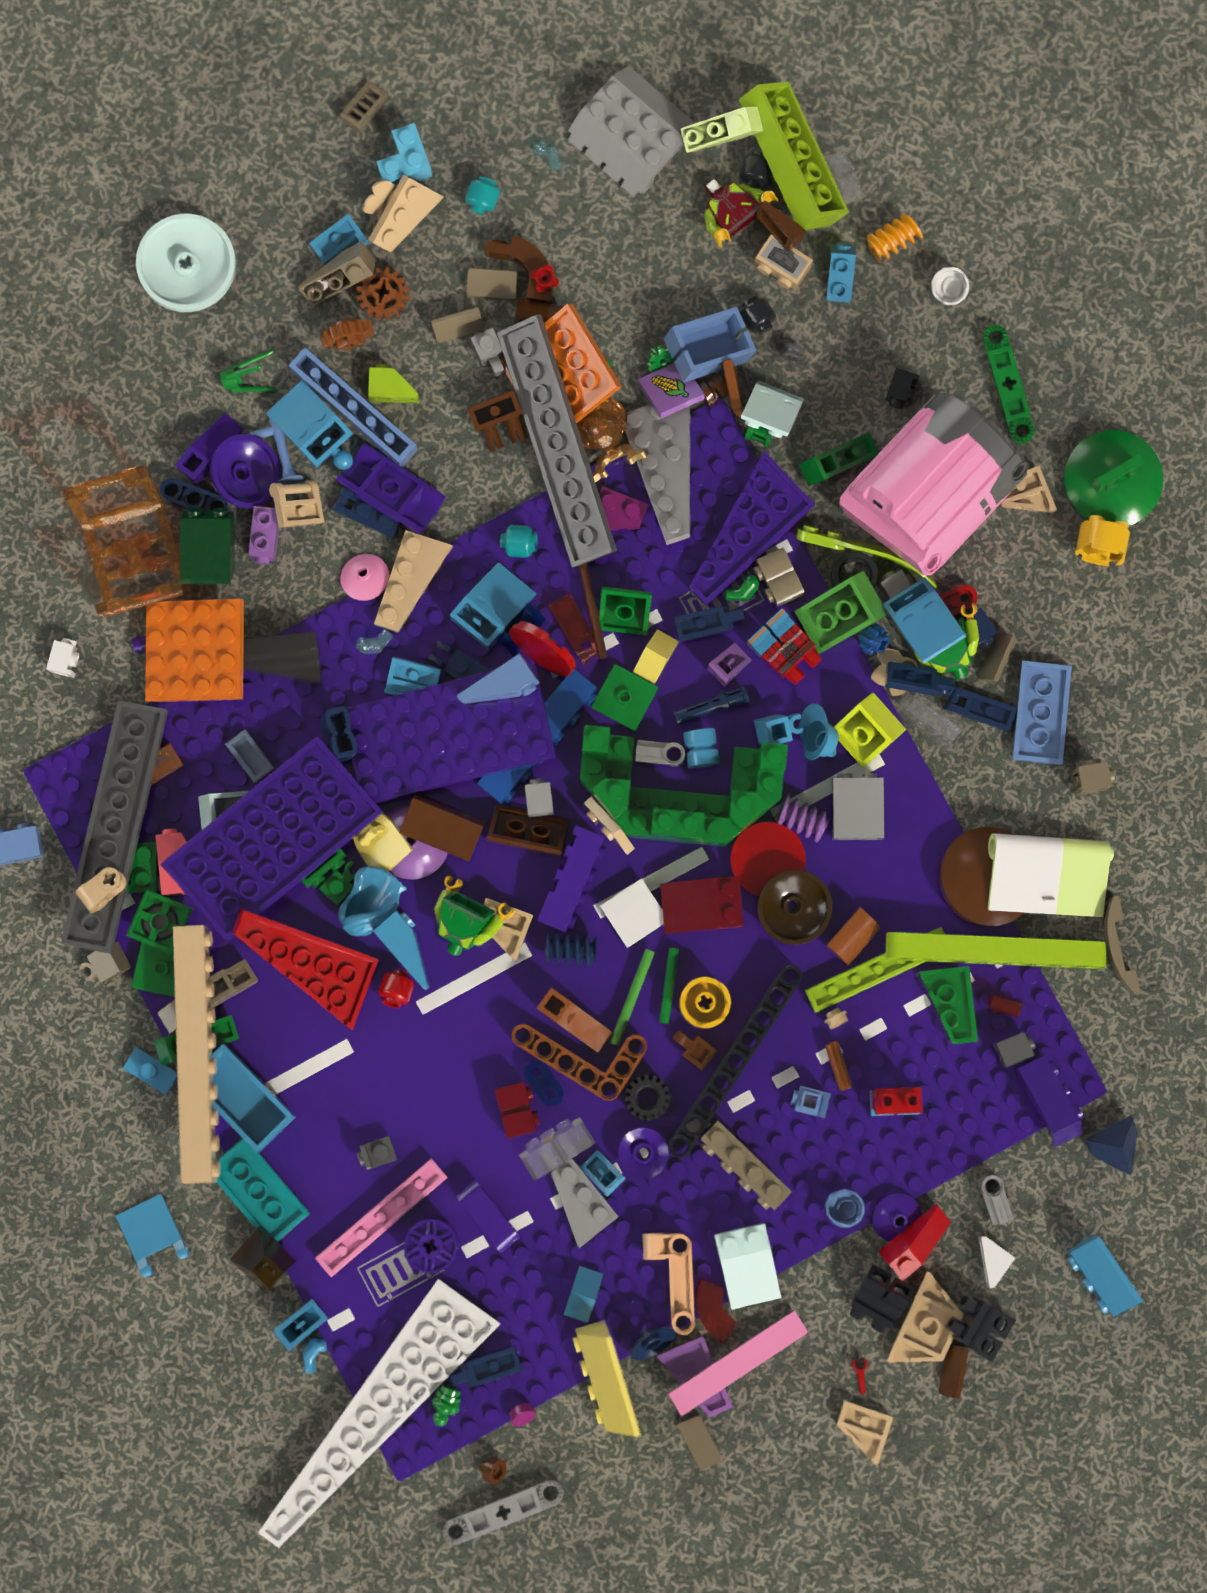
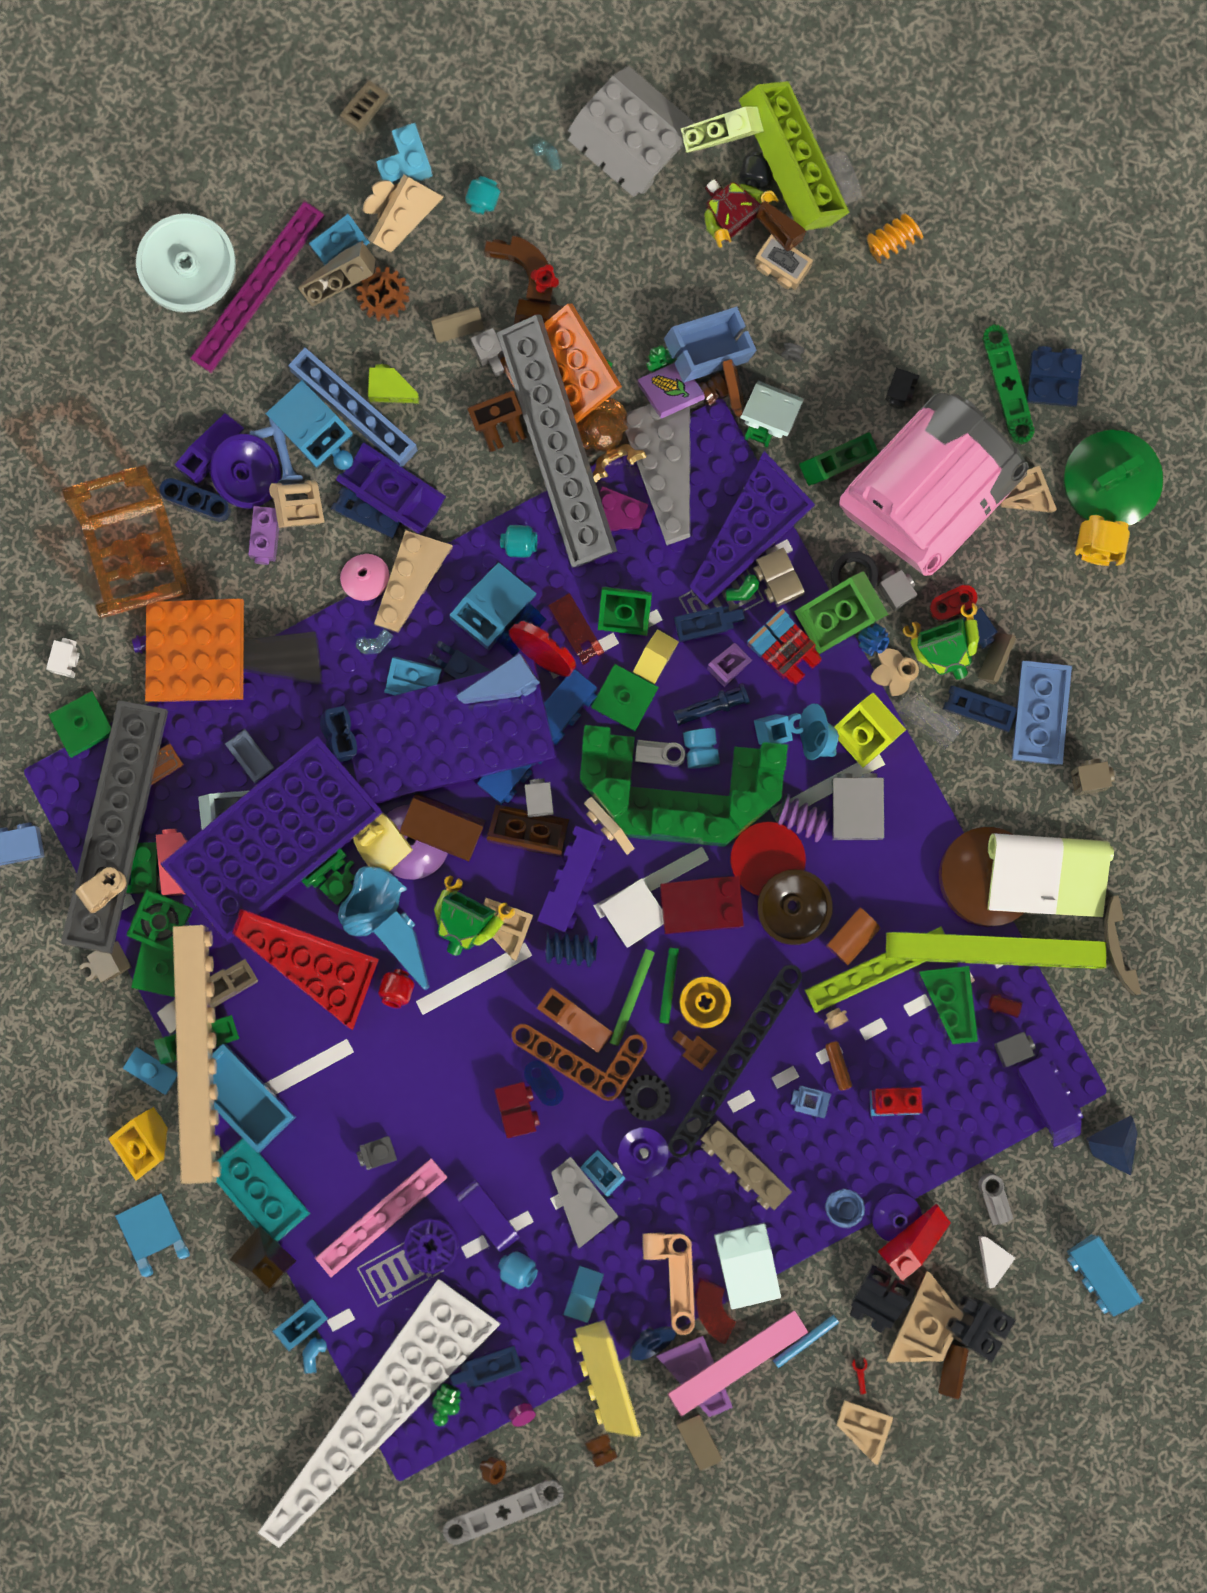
dark green slope [180,508,236,584] -> none
green plant [220,349,277,393] -> none
dark orange gear [320,318,375,351] -> none
dark tan slope [467,268,517,300] -> none
clear brick [519,1117,595,1181] -> none
copper bar [578,563,607,659] -> none
black head [740,296,776,334] -> none
lime plant [796,525,937,588] -> none
dark azure bracket [827,242,856,302] -> none
dark azure slope [883,577,966,664] -> none
dark blue hinge [885,662,955,696] -> none
white hair [931,267,970,305] -> none
none -> green plate [48,691,112,758]
none -> yellow slope [108,1107,168,1181]
none -> magenta tile [190,201,325,373]
none -> dark azure head [498,1251,538,1289]
none -> reddish brown wheel [585,1433,618,1467]
none -> dark azure bar [773,1315,839,1368]
none -> dark blue plate [1027,346,1082,407]

